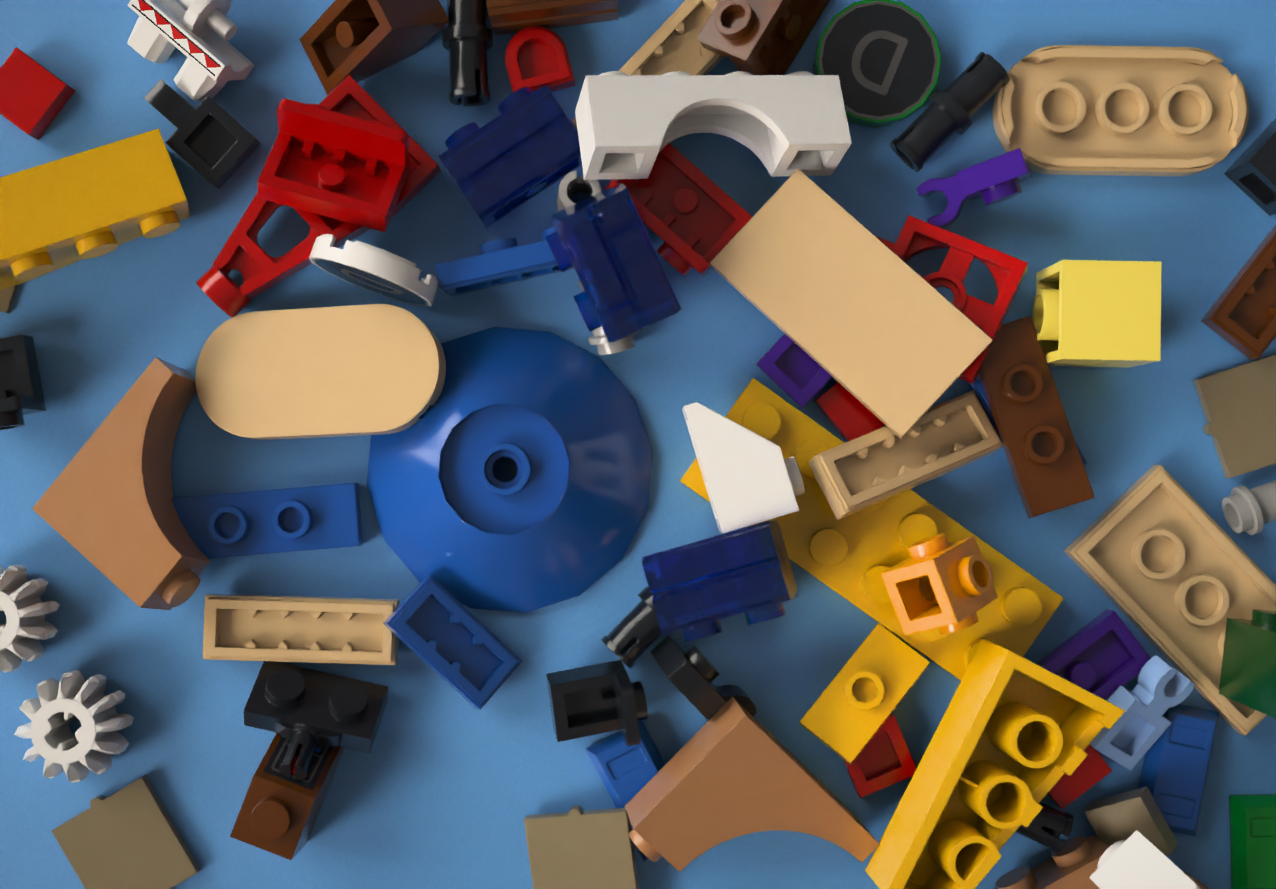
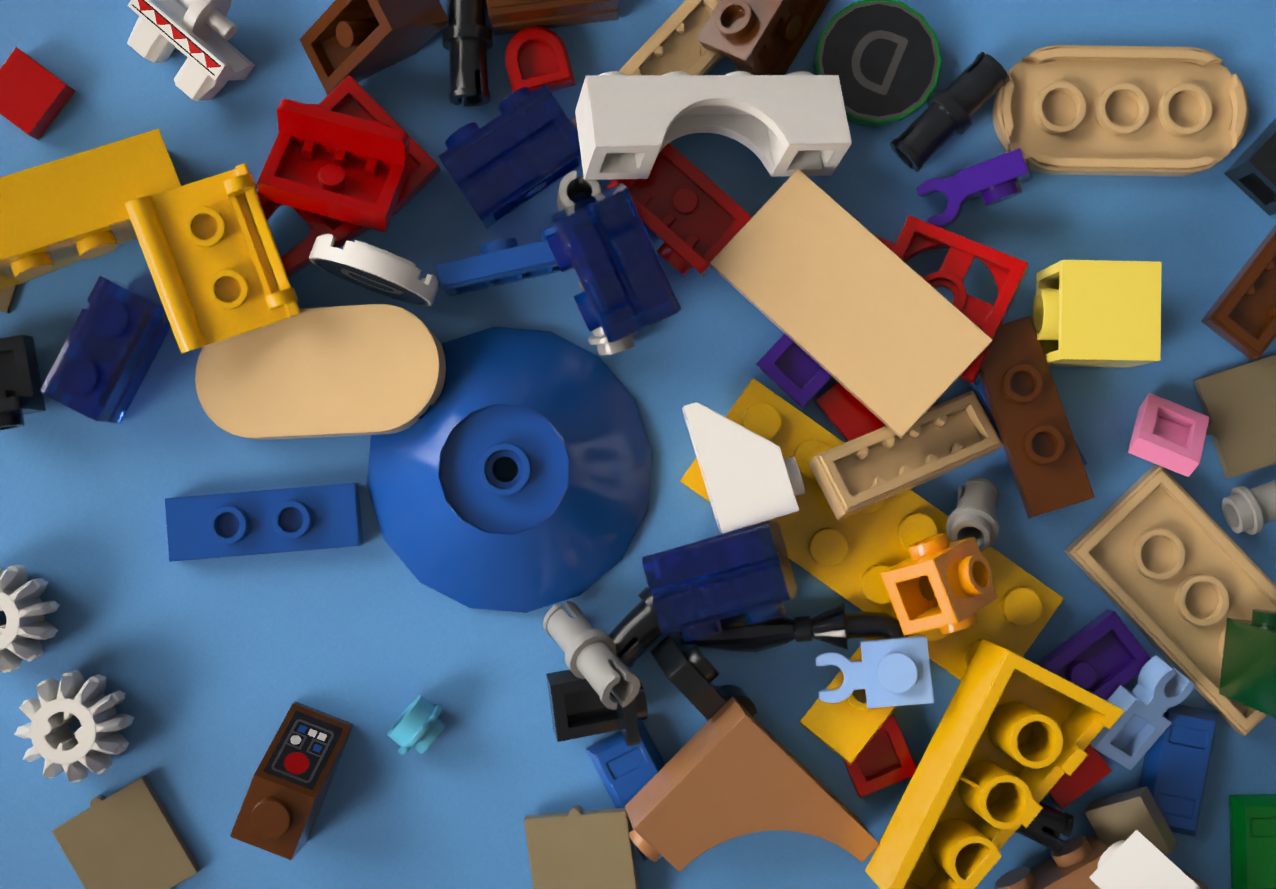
medium nougat arch [32,357,211,610] -> none
black plate [144,79,261,189] -> none
tan plate [203,594,400,665] -> none
black plate [243,661,388,780] -> none
blue plate [383,575,522,710] -> none
none -> clear blue brick [40,276,171,424]
none -> yellow piece [125,163,301,354]
none -> medium azure plate [387,695,446,755]
none -> light grey pin [543,601,640,710]
none -> black piece [680,603,909,652]
none -> light blue plate [815,635,934,708]
none -> light grey pin [946,477,999,552]
none -> bright pink plate [1128,393,1210,477]

